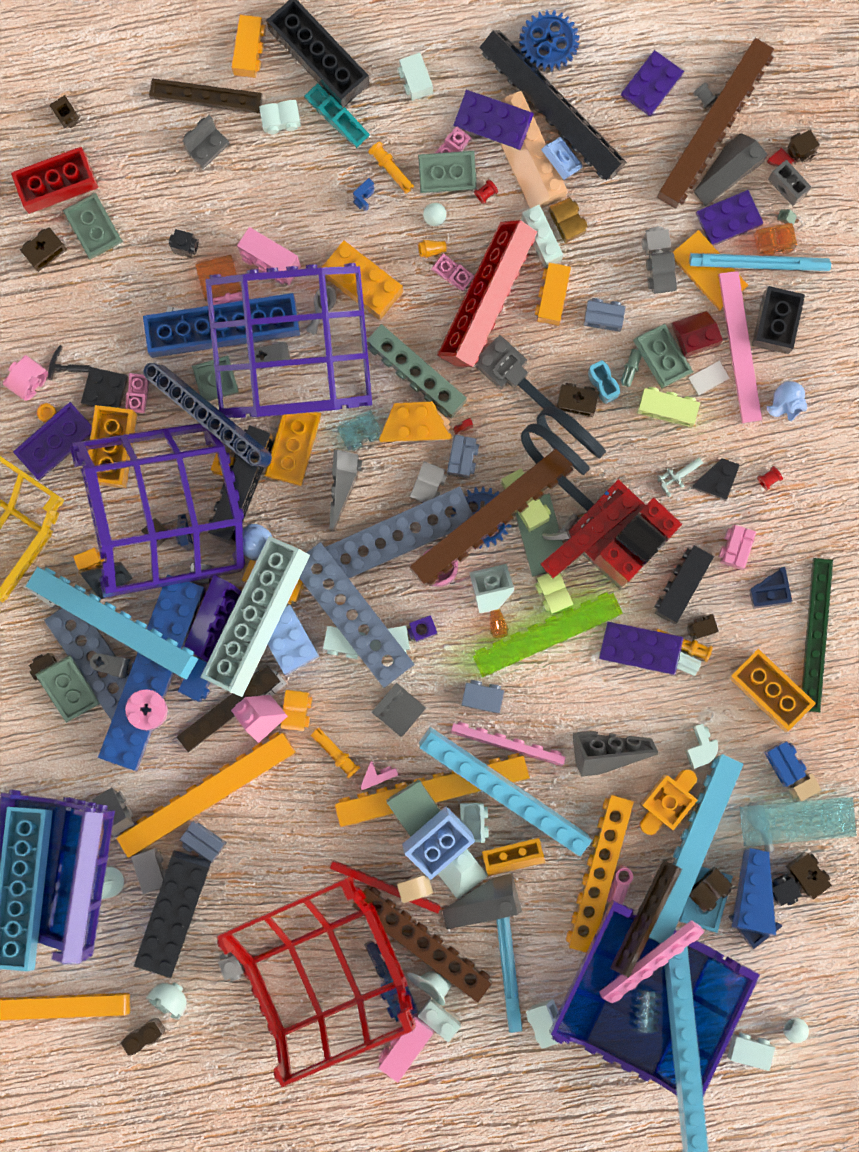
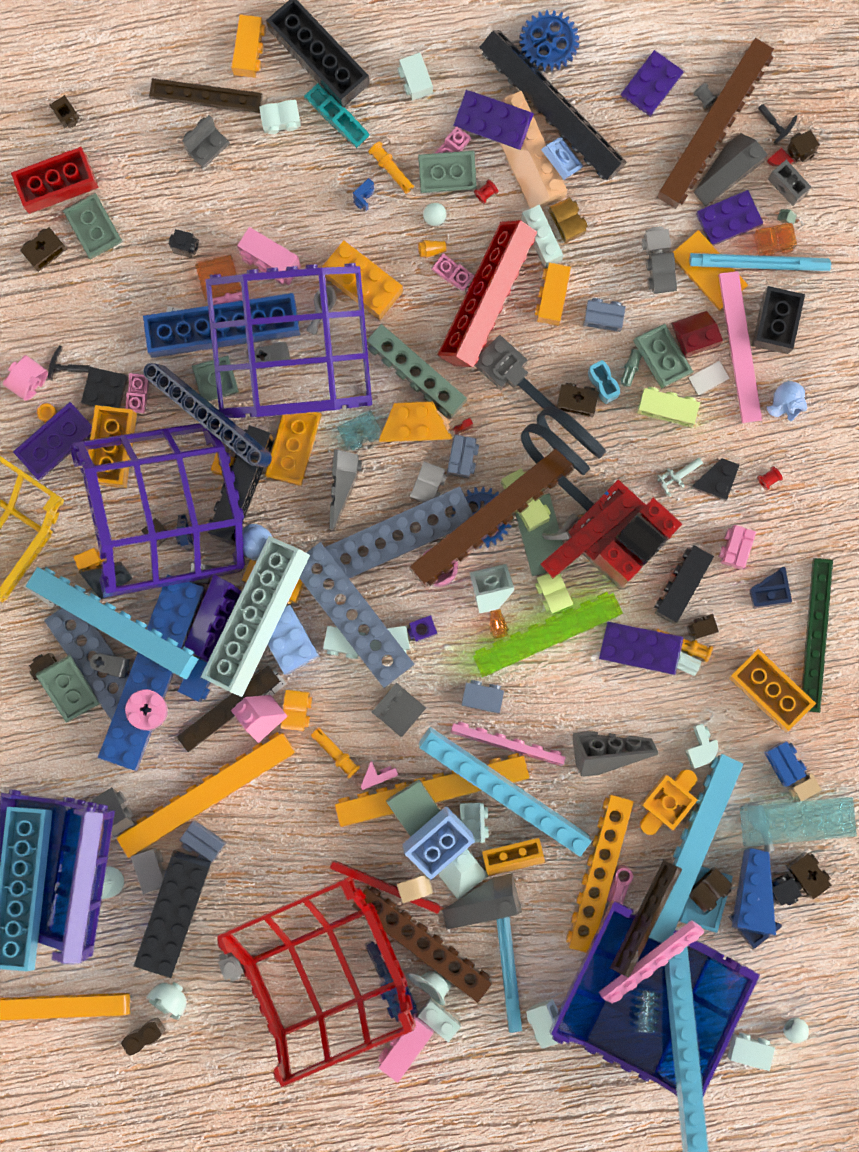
none -> black piece [758,104,797,145]

